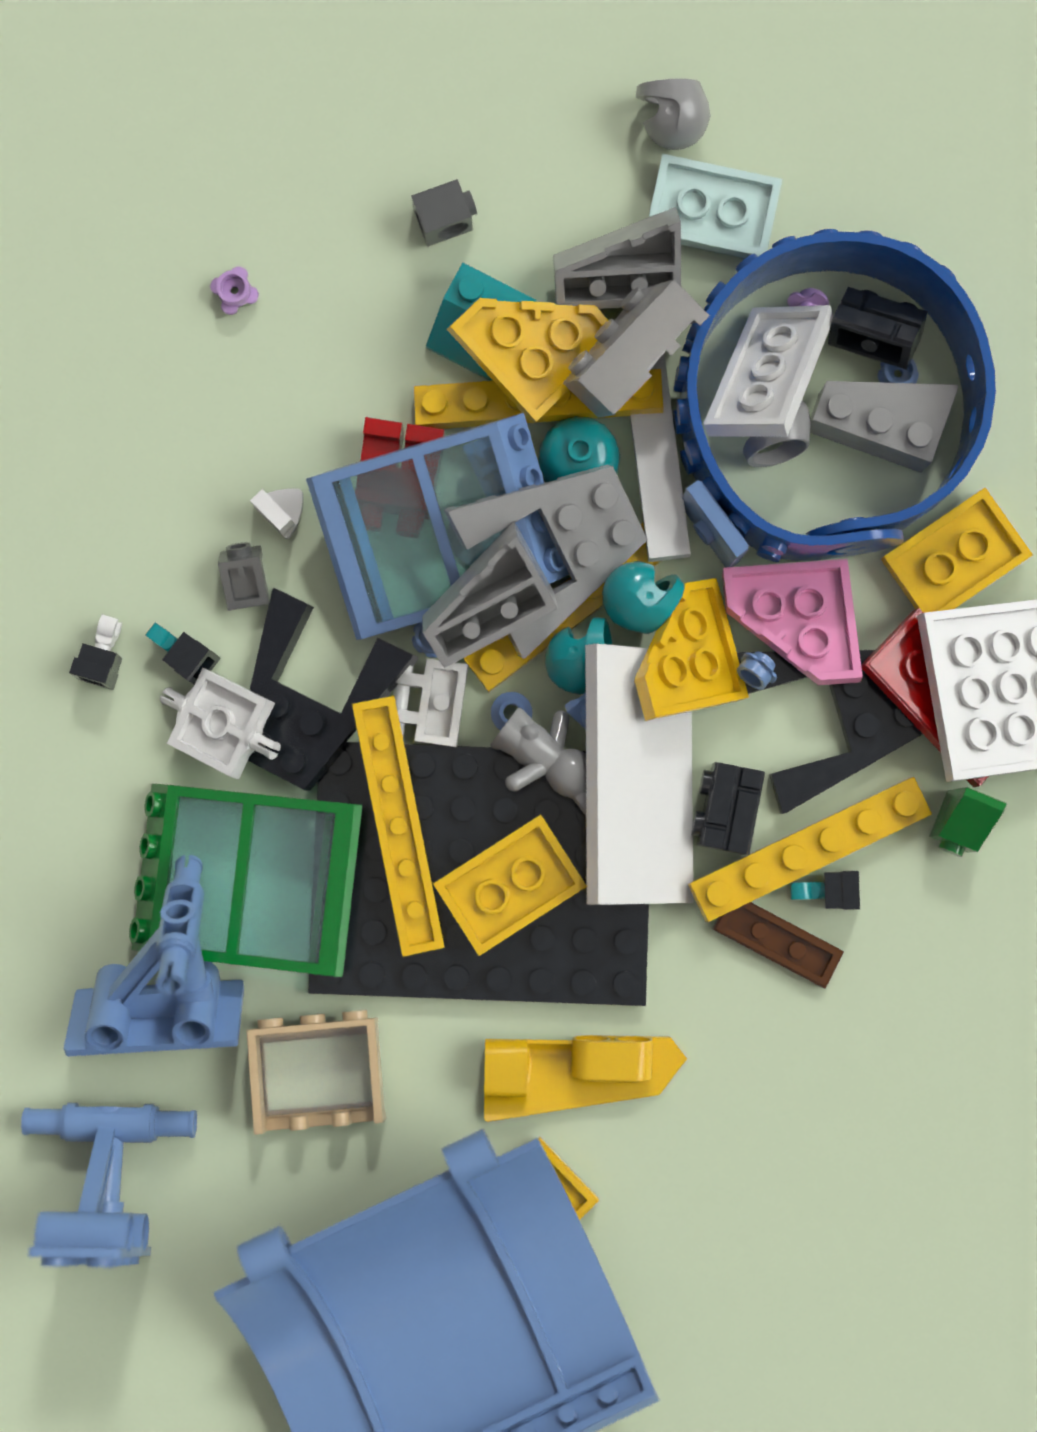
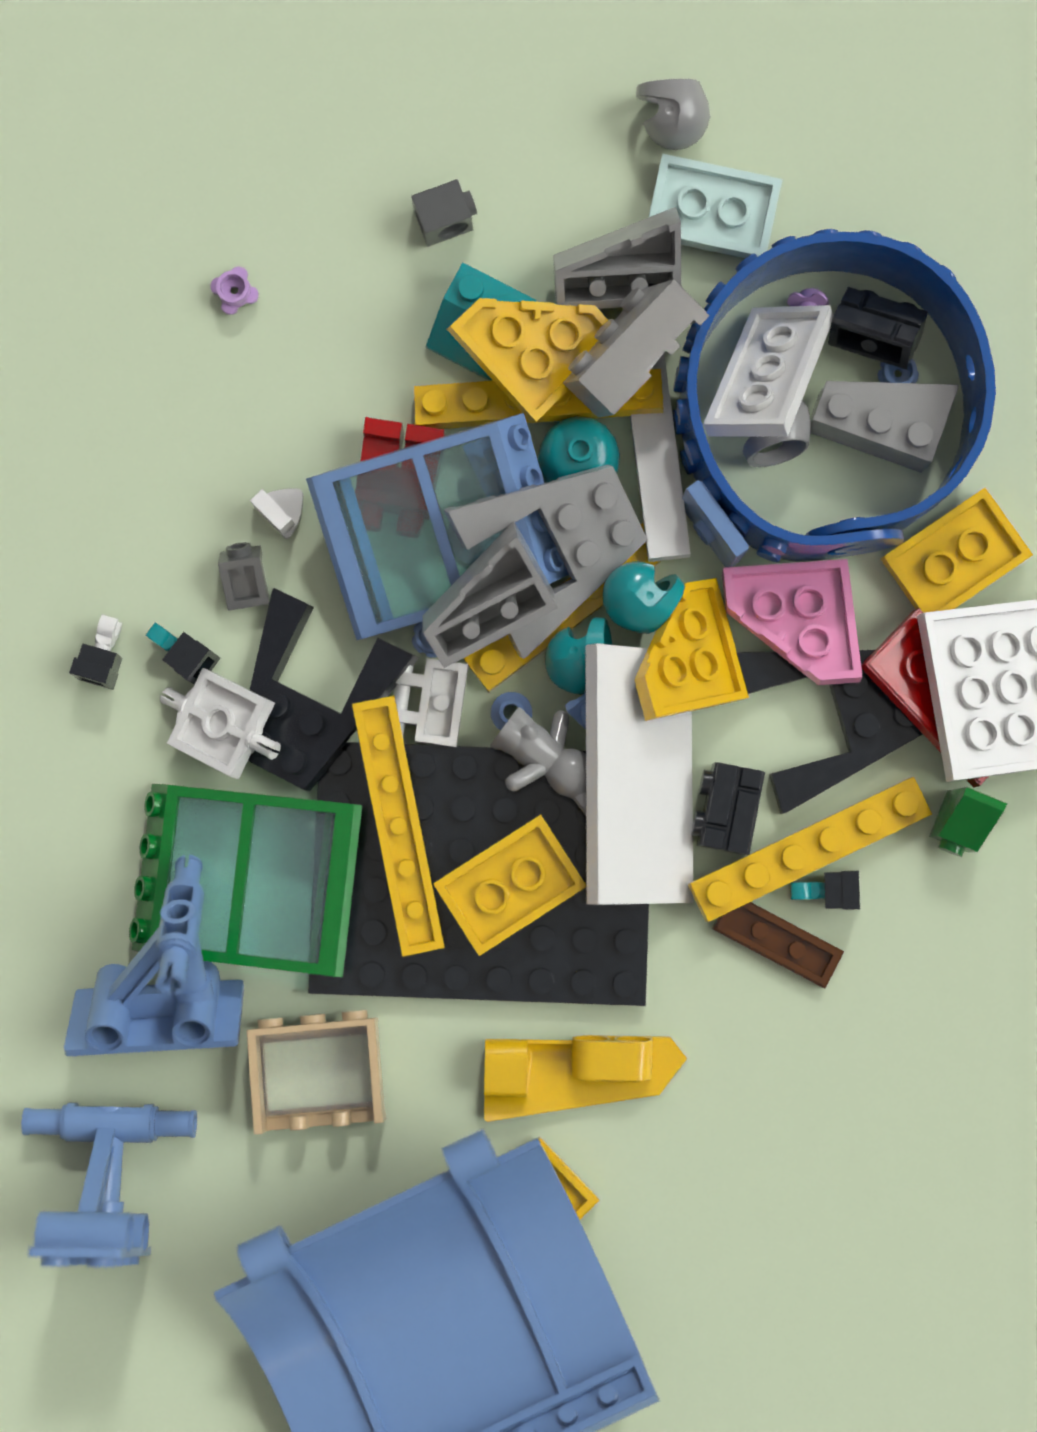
medium blue plate [737,651,777,690] -> none

